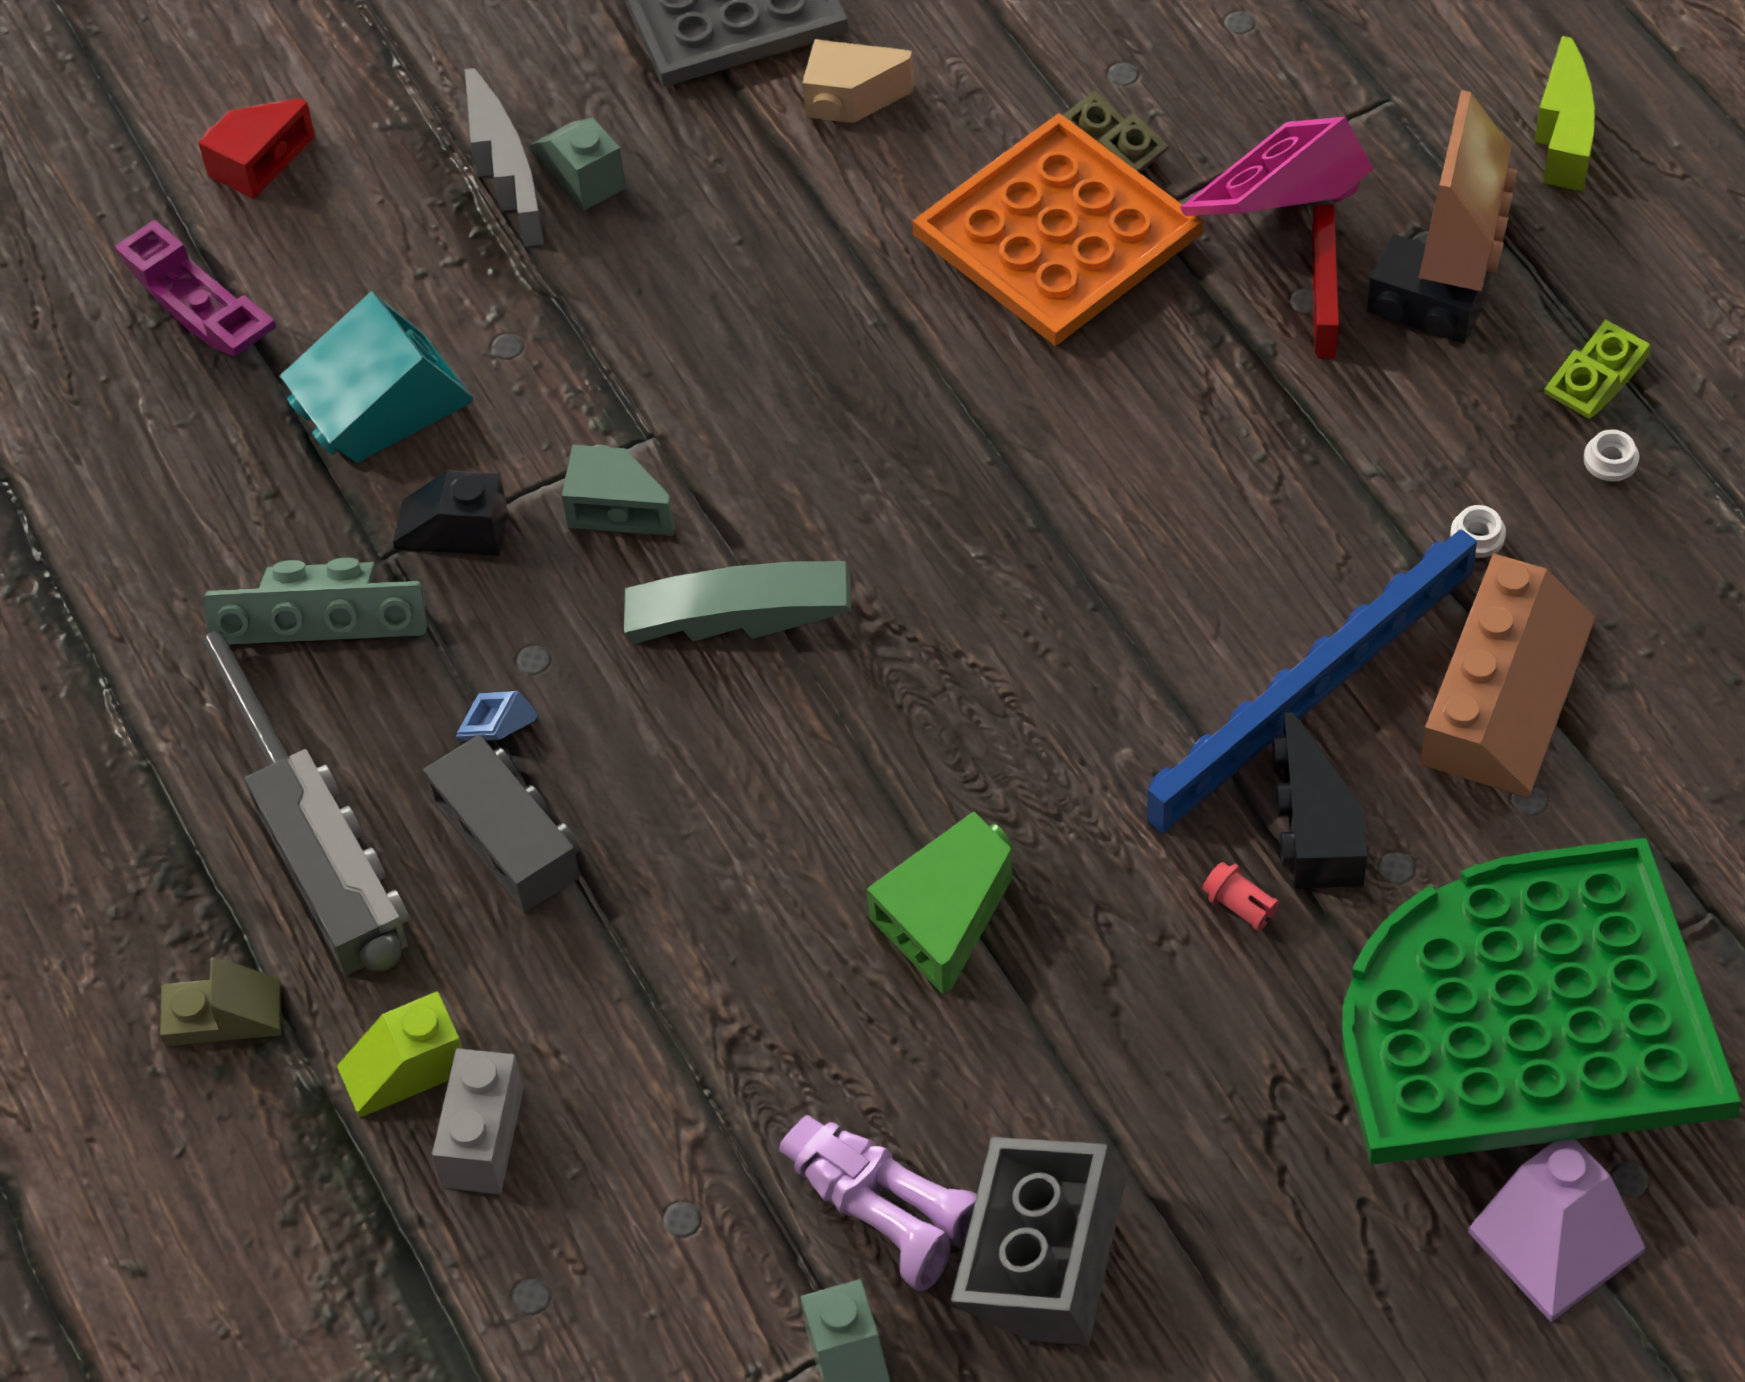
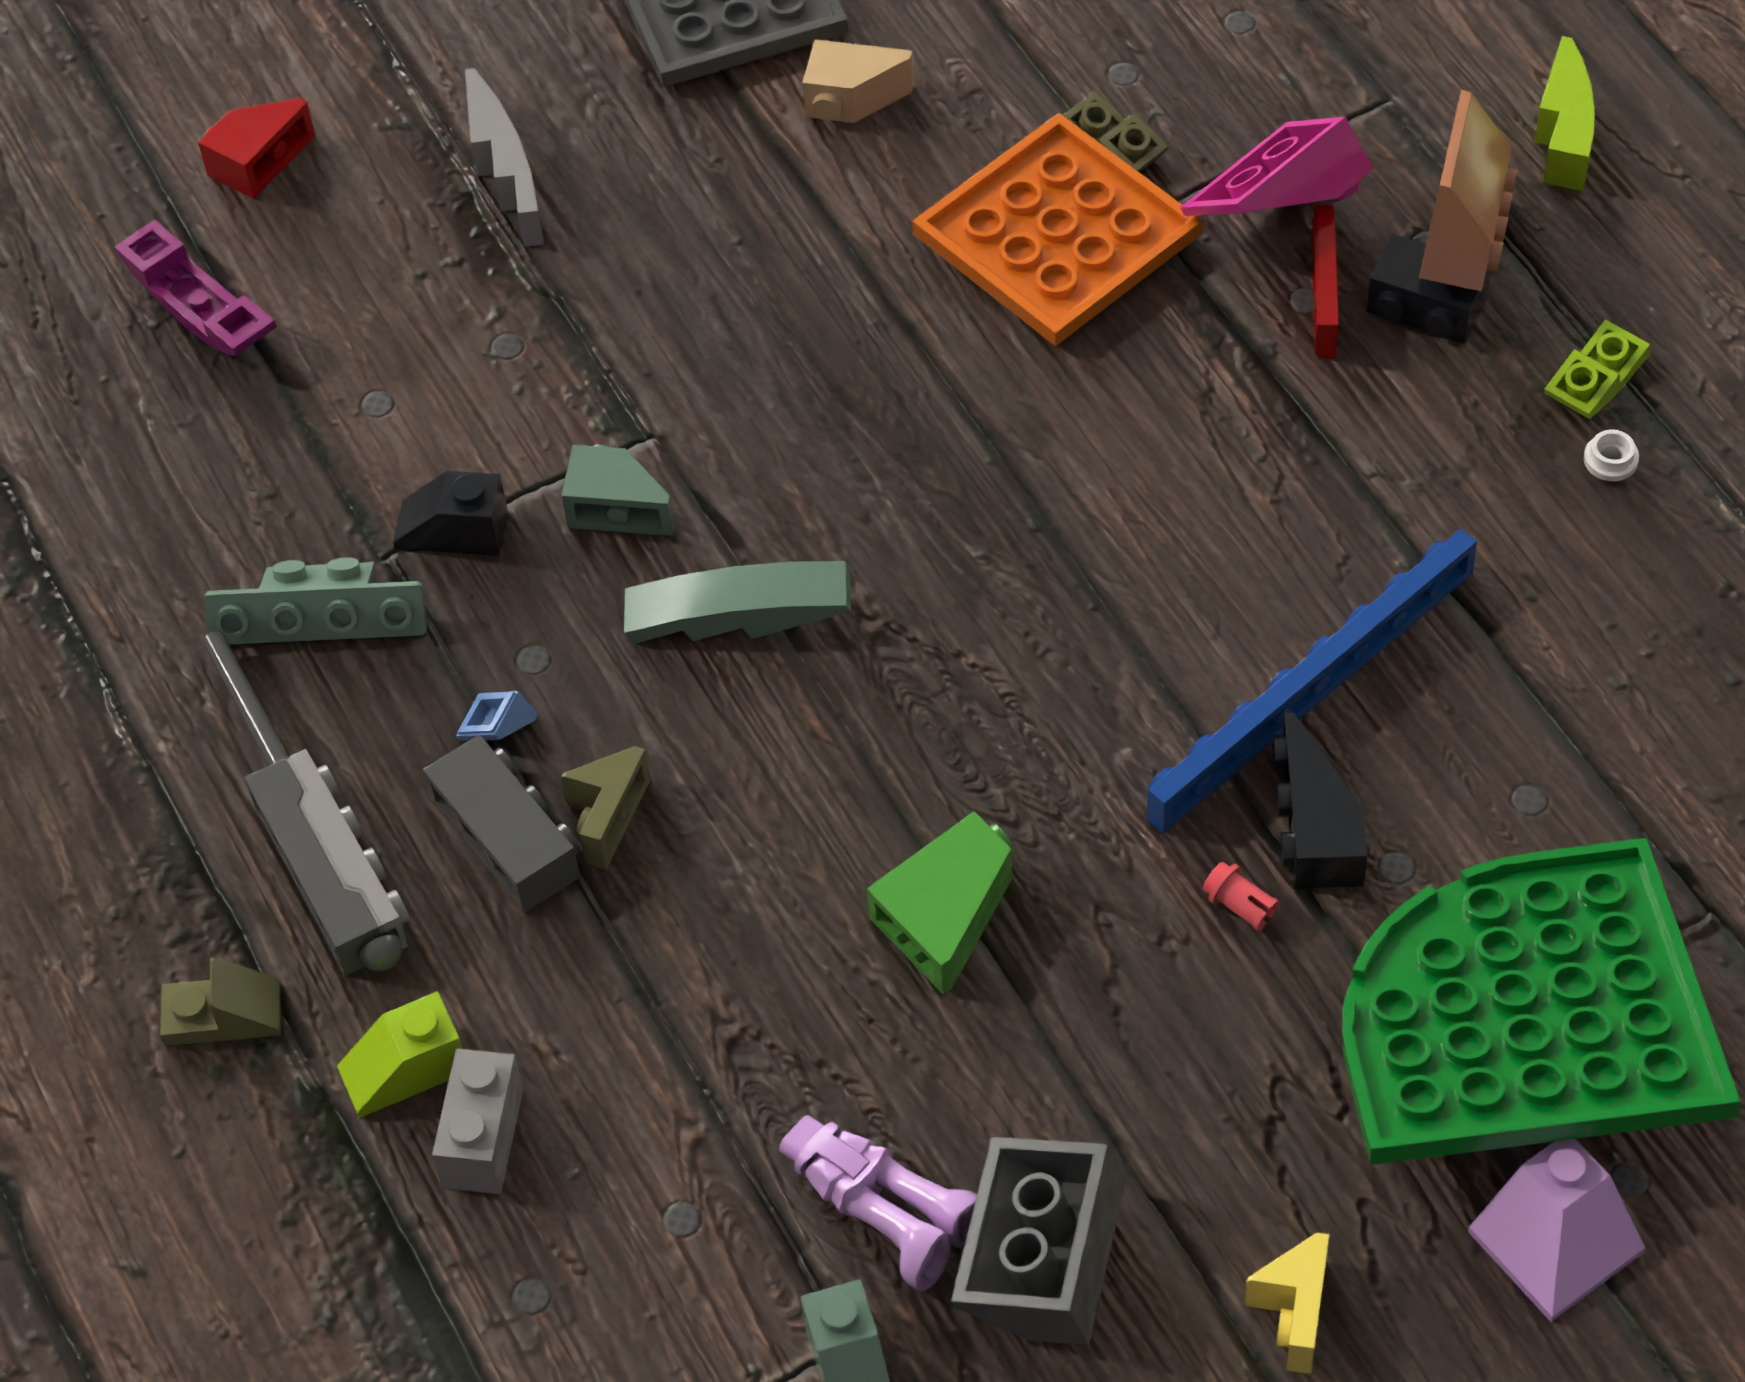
teal slope [280,291,474,463] -> none
sand green slope [530,117,626,211] -> none
nougat slope [1420,553,1595,798] -> none
white plate [1450,505,1506,558] -> none
none -> olive slope [561,746,650,870]
none -> light yellow slope [1245,1233,1329,1374]

